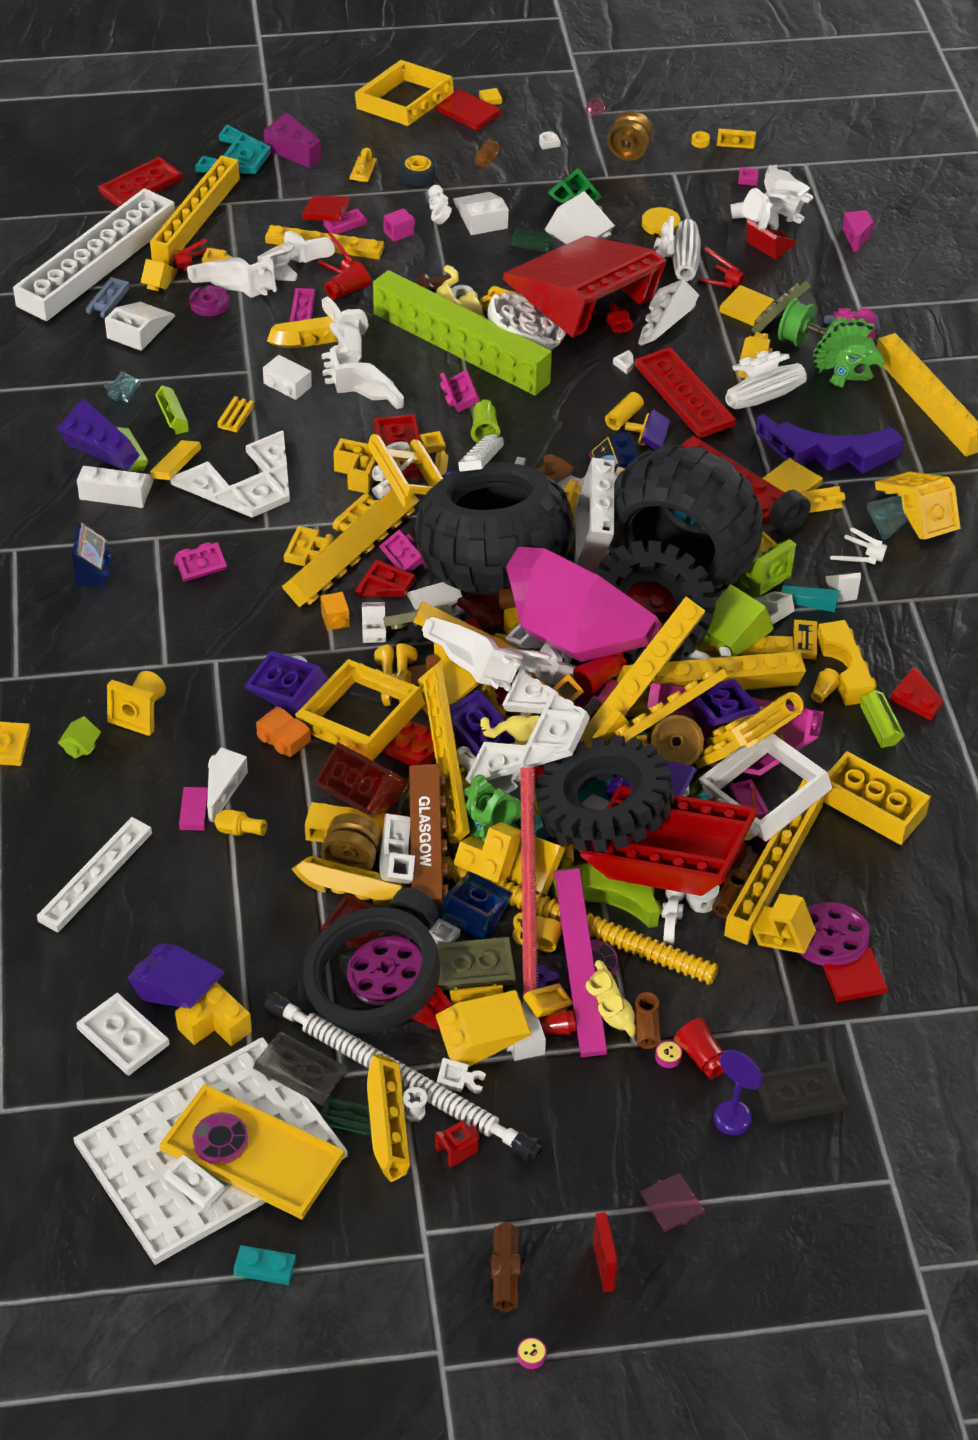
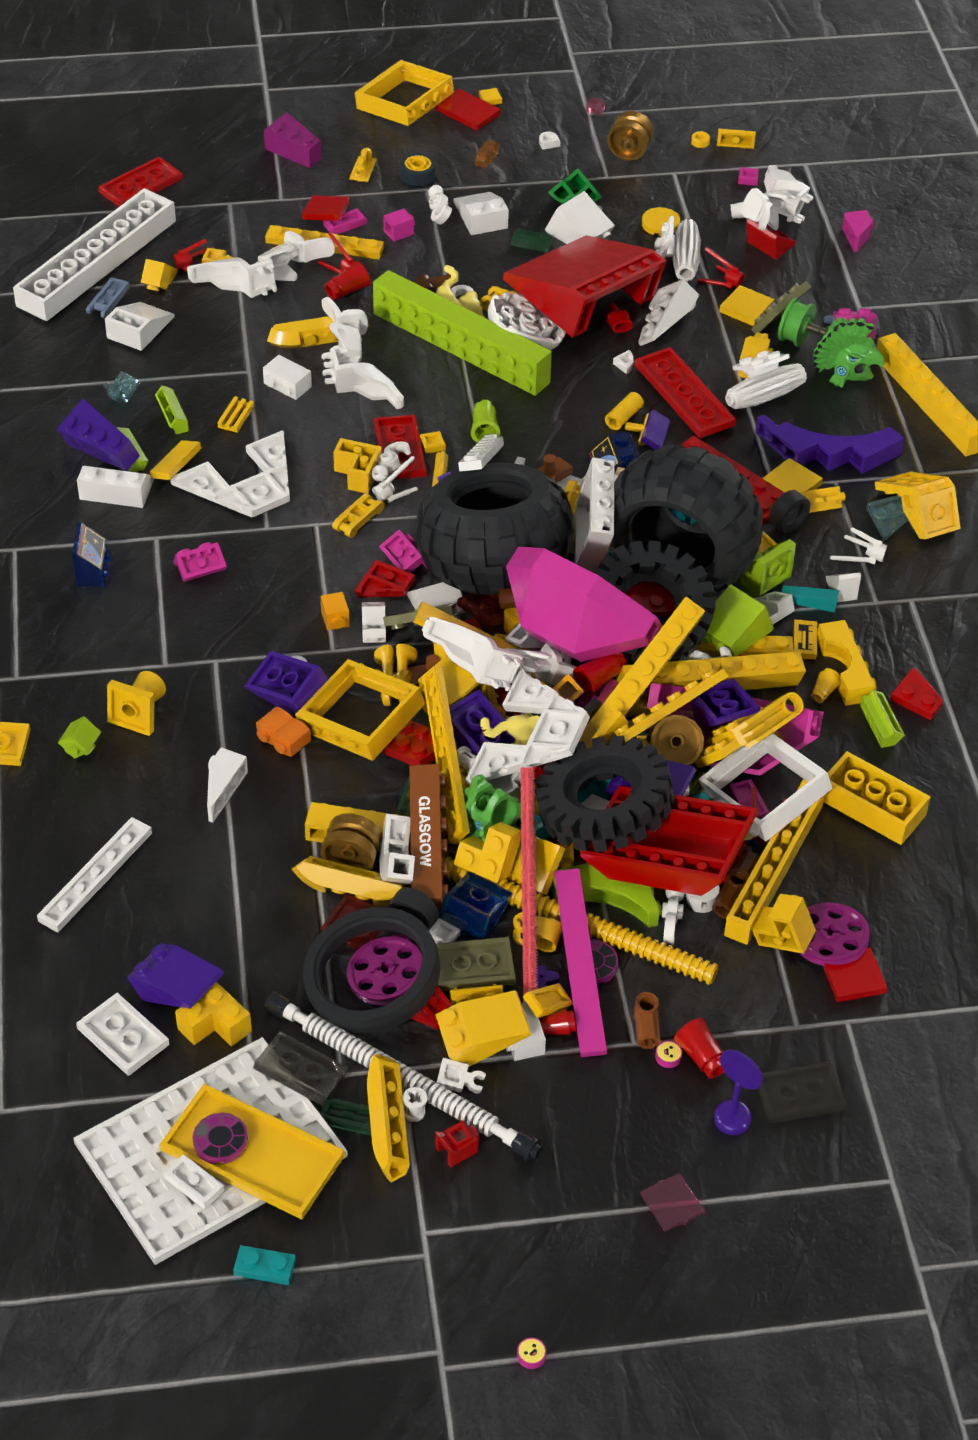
yellow brick [150,155,240,265] -> none
dark pink tile [179,787,208,831] -> none
magenta tile [189,285,230,316] -> none
teal wing [195,124,271,174] -> none
yellow arm [214,810,267,836] -> none
yellow brick [282,489,419,607] -> none
yellow plate [284,526,334,566] -> none
dark pink tile [290,288,316,322] -> none
clear red windscreen [313,742,410,818] -> none
yellow piece [368,434,443,508] -> none
dark pink bracket [440,369,480,413] -> none
reddish brown piece [491,1223,520,1312] -> none
light yellow animal [586,960,636,1038] -> none
red tile [593,1212,618,1292] -> none

